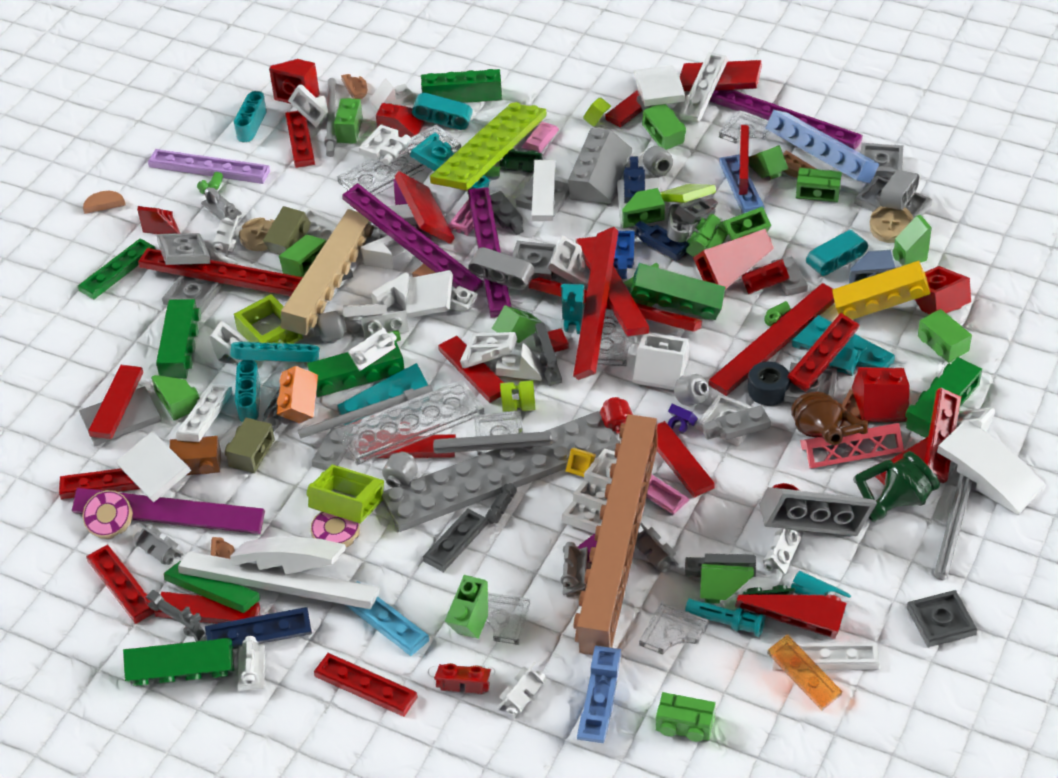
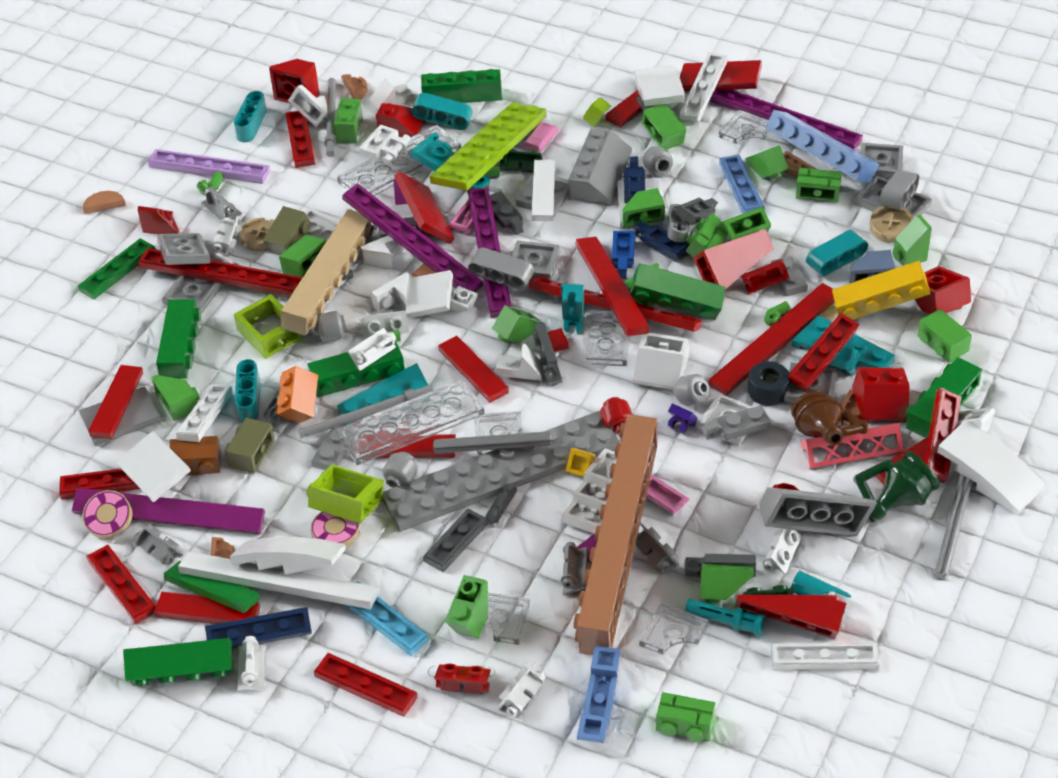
dark grey bar [146,590,205,641] -> none
white slope [209,320,249,363] -> none
teal beam [230,342,320,362] -> none
white wing [343,304,387,321] -> none
white wing [460,332,517,368] -> none
lime wheel [500,380,536,413] -> none
white wing [547,235,588,288] -> none
red tile [573,226,618,380] -> none
red tile [657,421,715,498] -> none
lime tile [660,184,716,203] -> none
red tile [739,125,749,195] -> none
clear orange tile [767,634,843,711] -> none
dark grey tile [907,590,977,648] -> none

